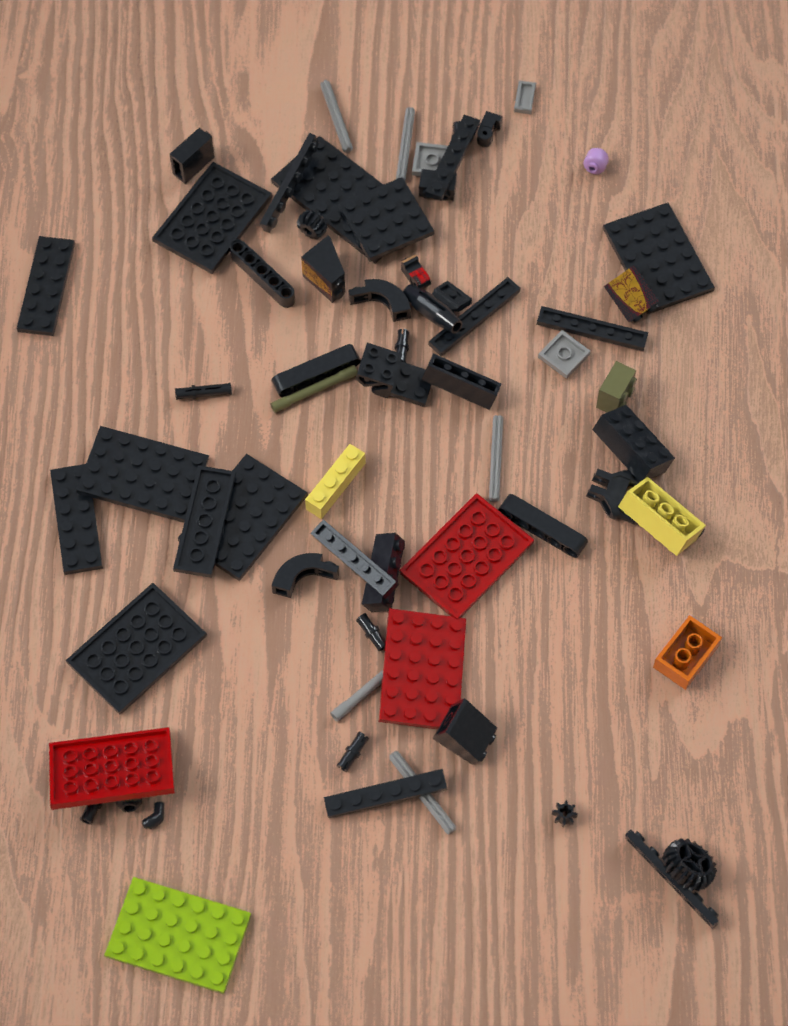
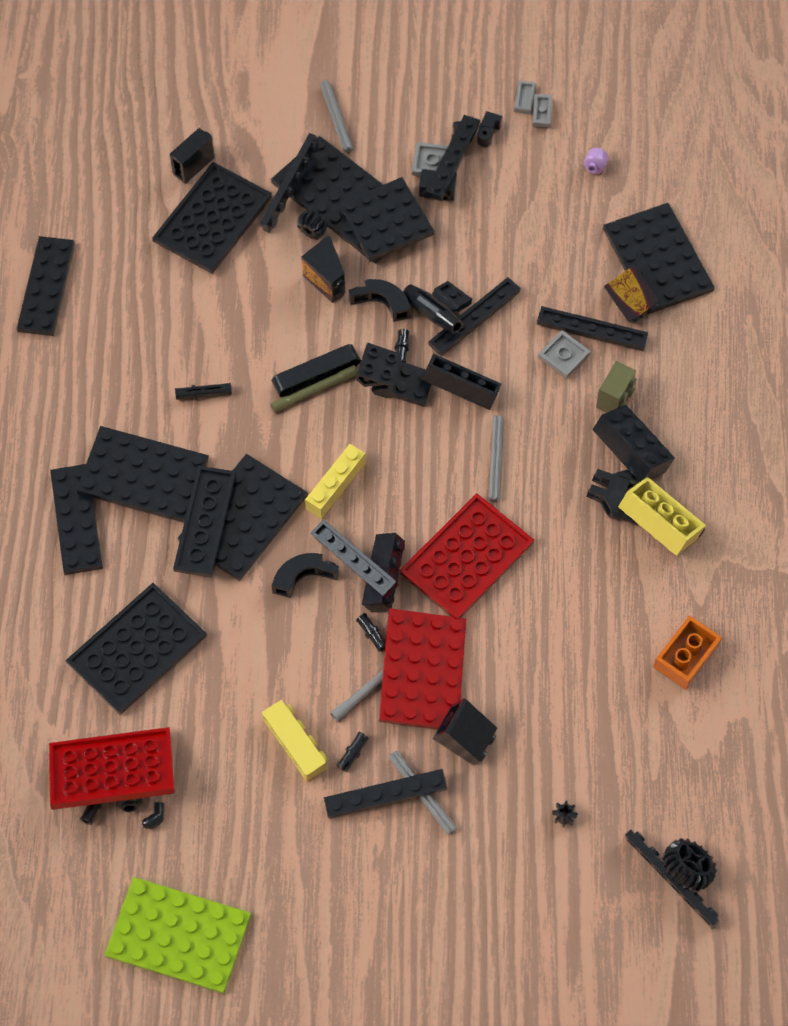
black beam [230,239,295,308] -> none
light grey axle [396,107,415,181] -> none
leg [401,254,431,289] -> none
black beam [498,494,588,558] -> none
none -> light yellow brick [261,700,328,782]
none -> light grey plate [532,94,552,128]

